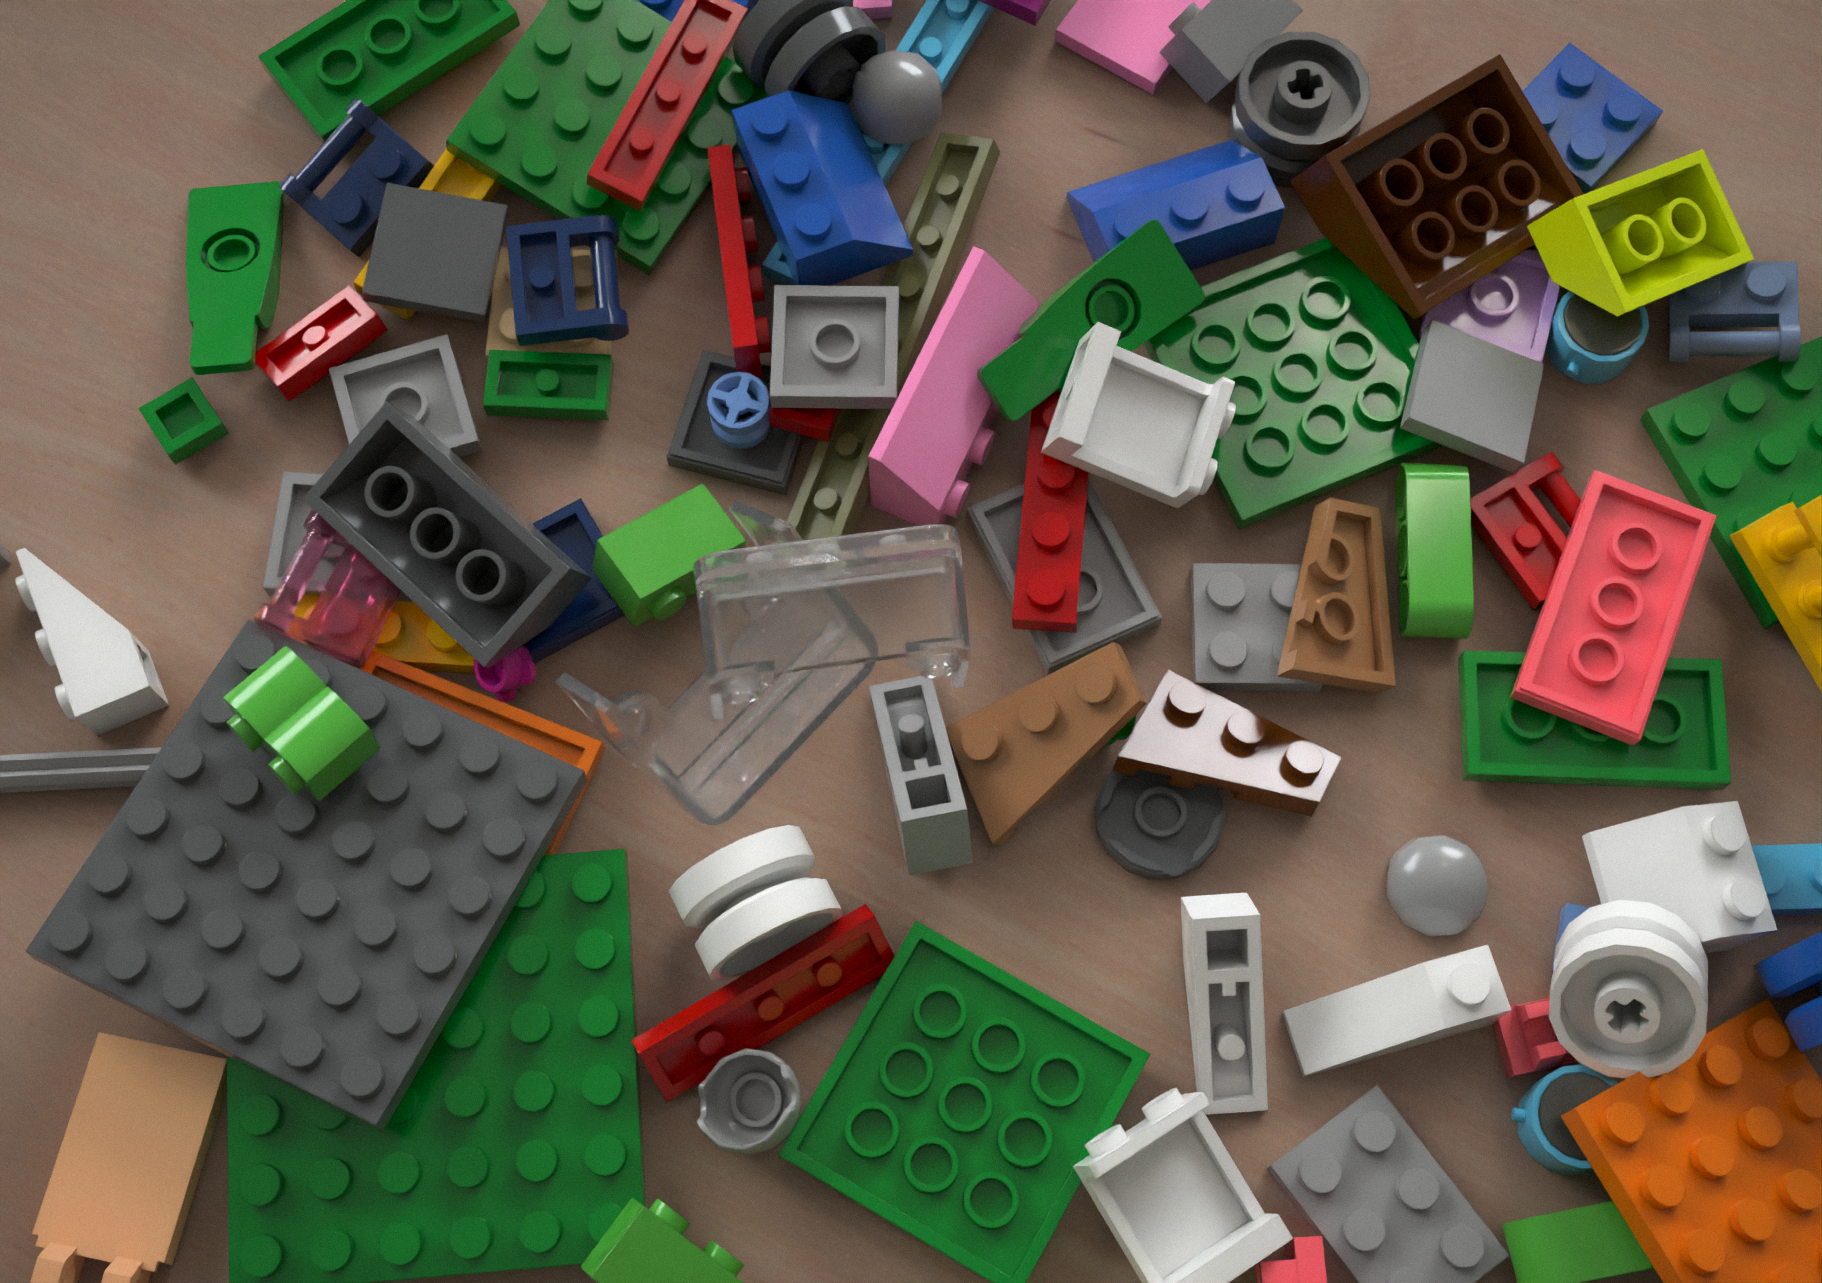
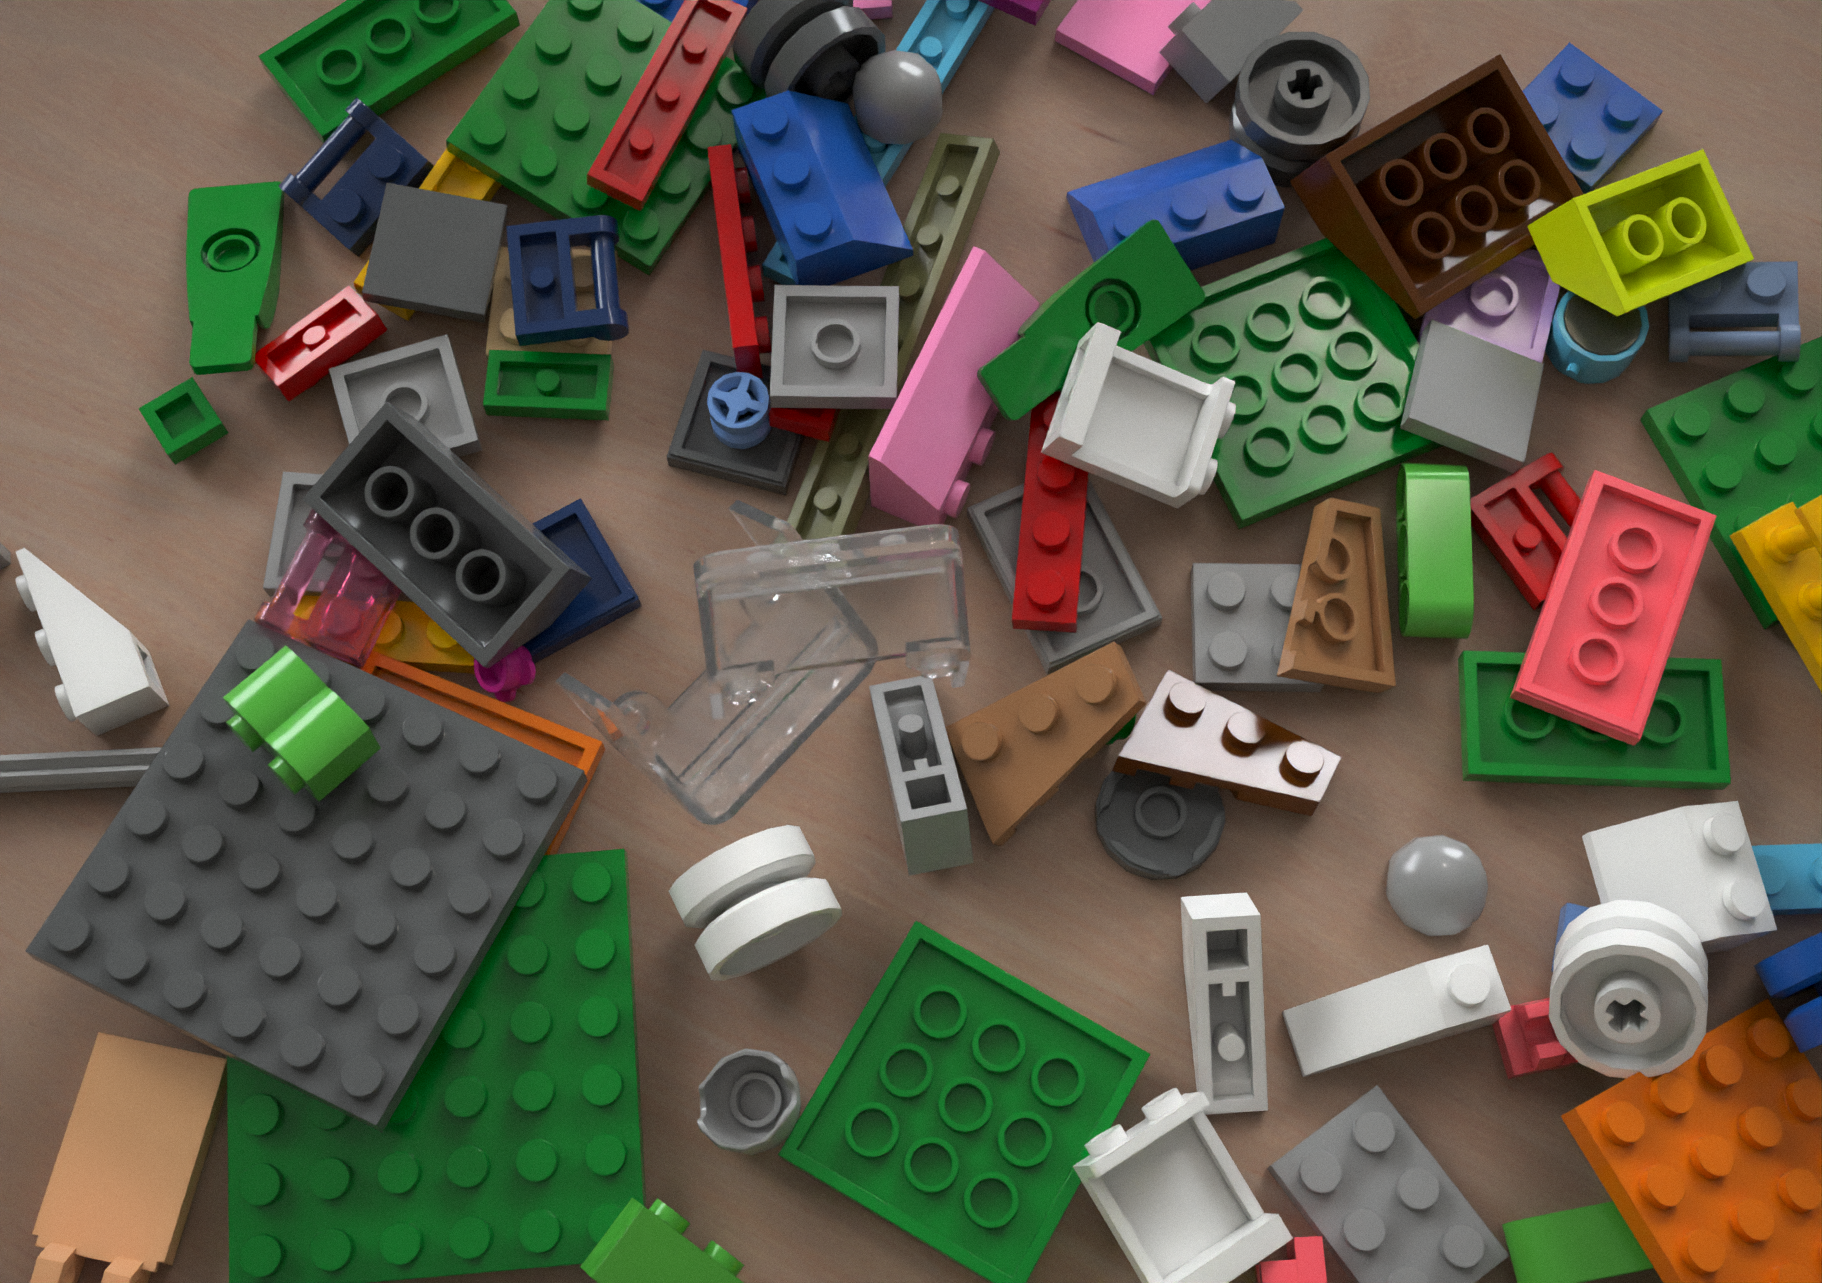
bright green brick [592,483,746,628] -> none
red plate [631,904,895,1102] -> none
piece [1511,1064,1618,1175] -> none

